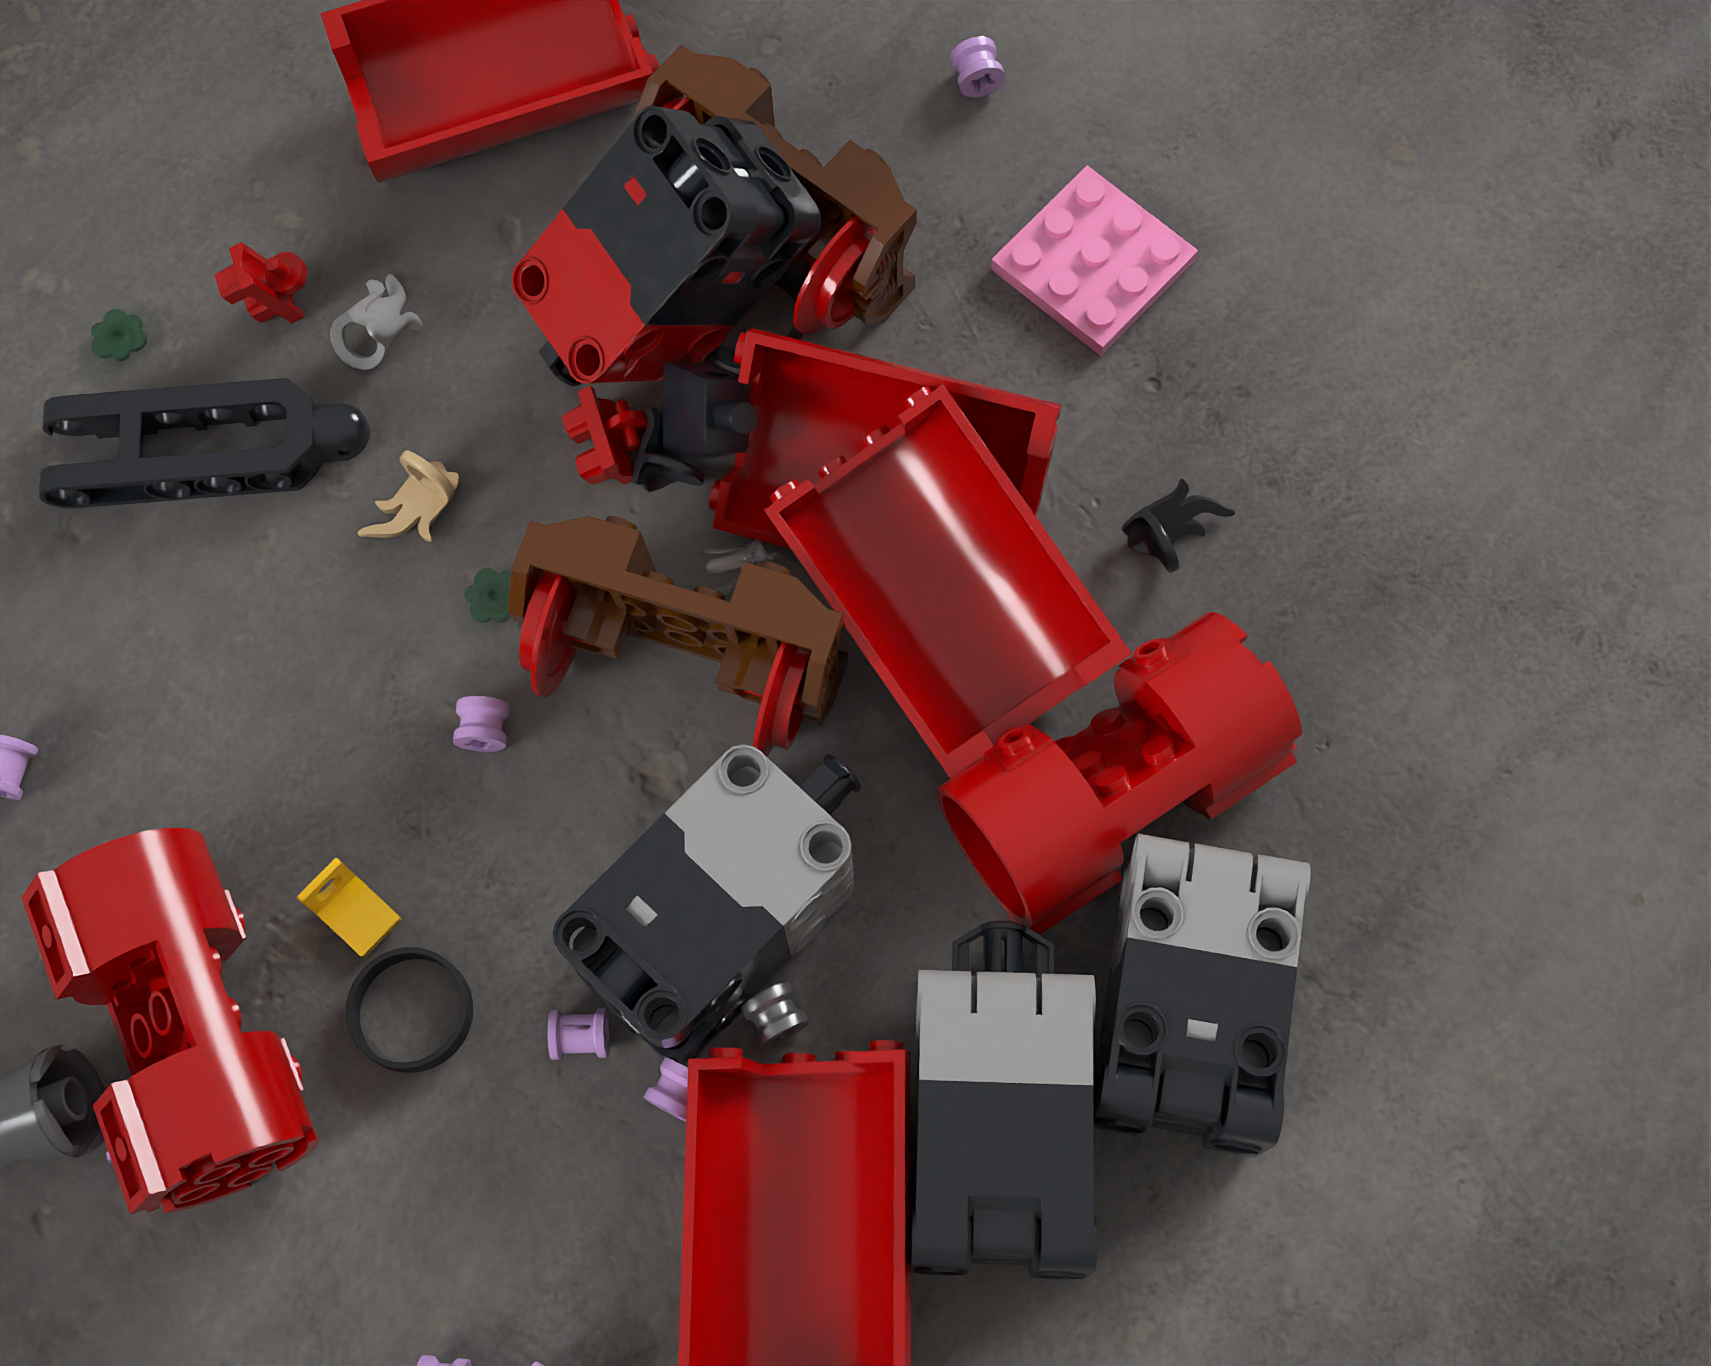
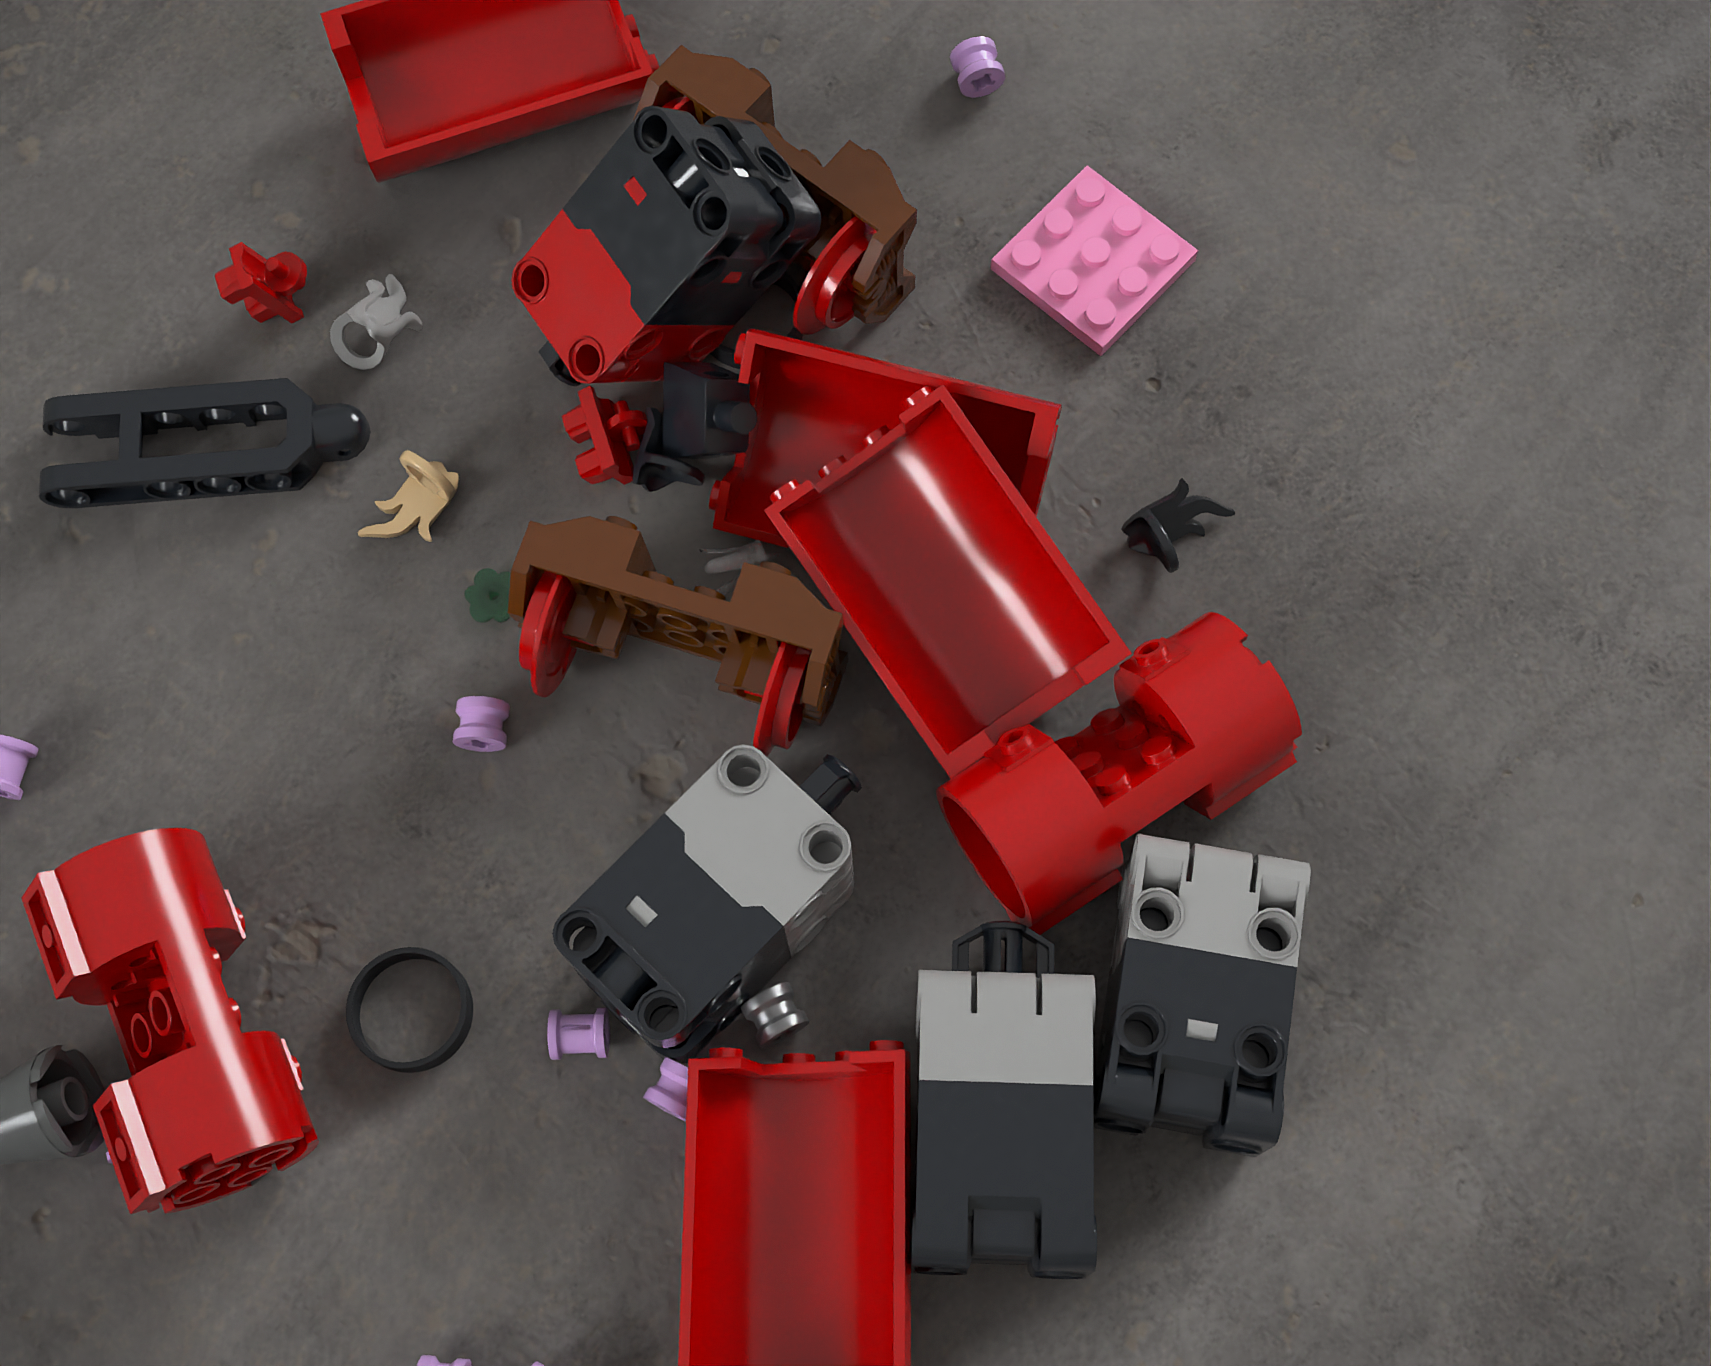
clear green plant [91,309,147,361] -> none
yellow bracket [296,858,402,958] -> none

